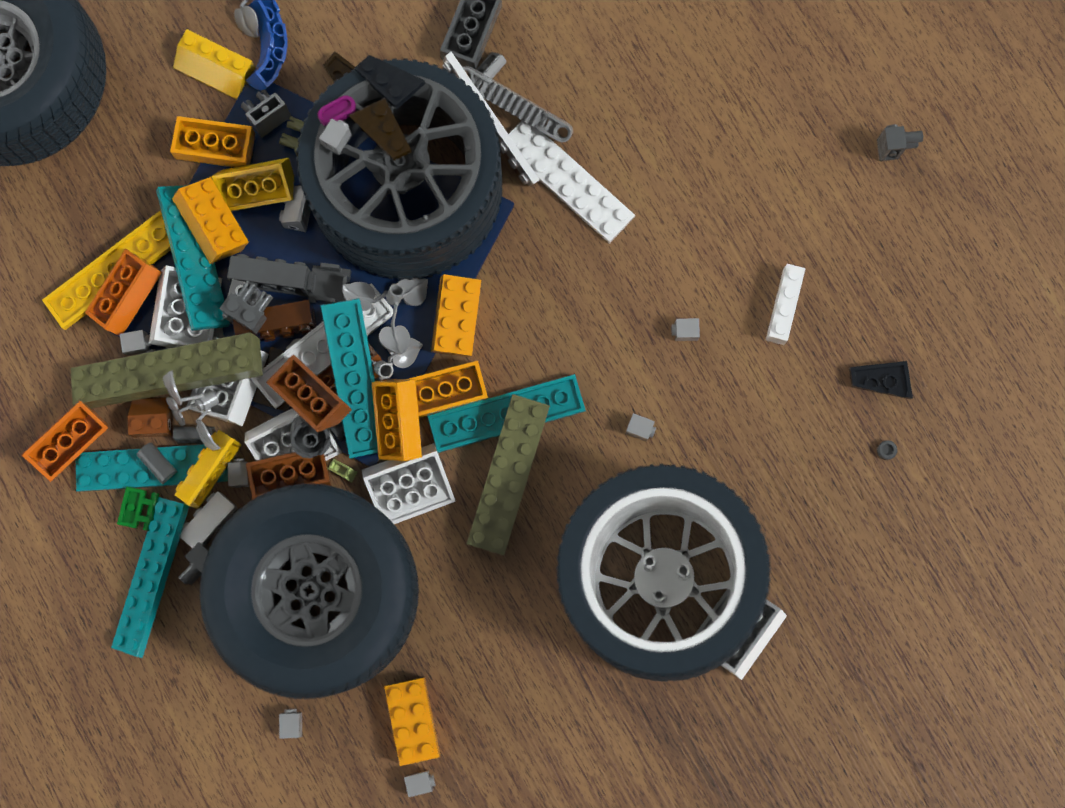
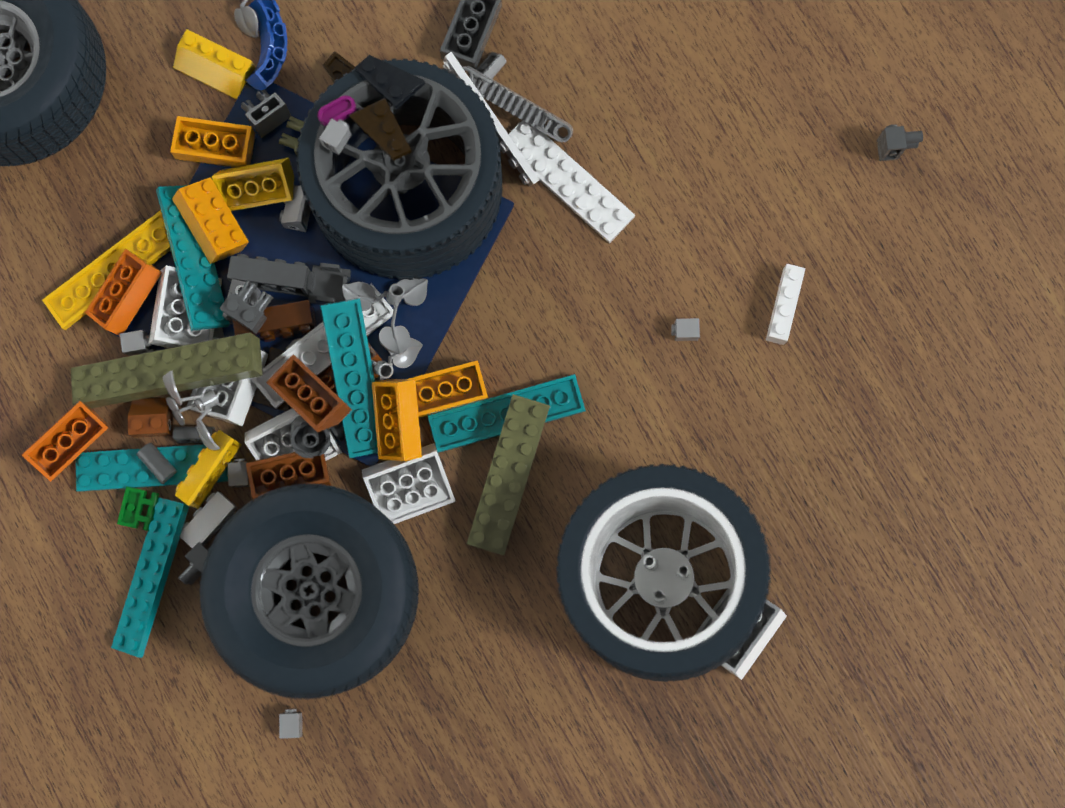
yellowish green piece [328,459,358,482] -> none
light orange brick [384,677,441,766] -> none
light grey brick [404,770,436,797] -> none
light orange brick [431,274,481,357] -> none
light grey brick [625,413,656,442] -> none
black wing [849,361,913,399] -> none
dark grey tile [877,440,897,460] -> none

